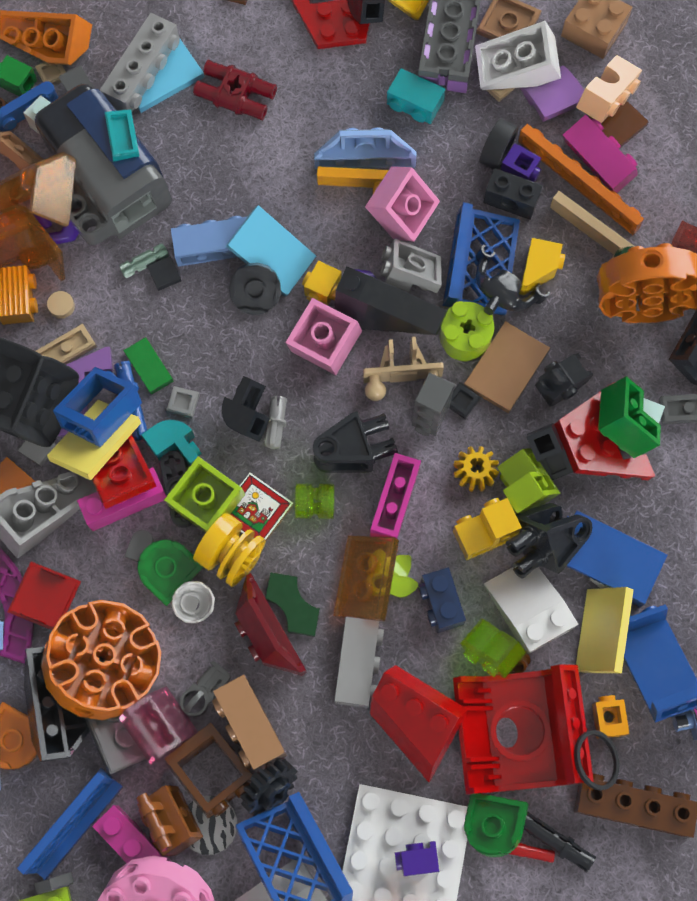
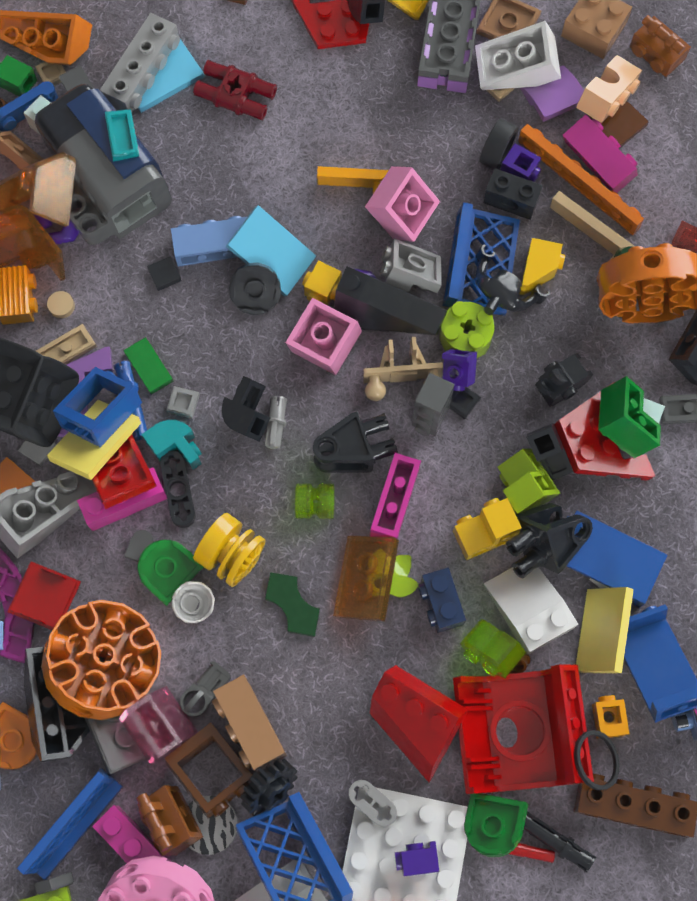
sand green axle [119,244,169,278] -> none
lime brick [164,456,246,533] -> none
tile [230,473,294,541] -> none
dark red wedge [234,573,307,676] -> none
light blue wedge [314,127,416,169] -> none
light grey brick [335,617,384,708] -> none
teal brick [387,68,446,124] -> none
yellow gear [453,446,499,492] -> none
medium nougat tile [464,321,550,414] -> none
none -> light grey beam [349,780,397,827]
none -> dark purple brick [442,348,477,391]
none -> dark orange brick [630,15,691,77]

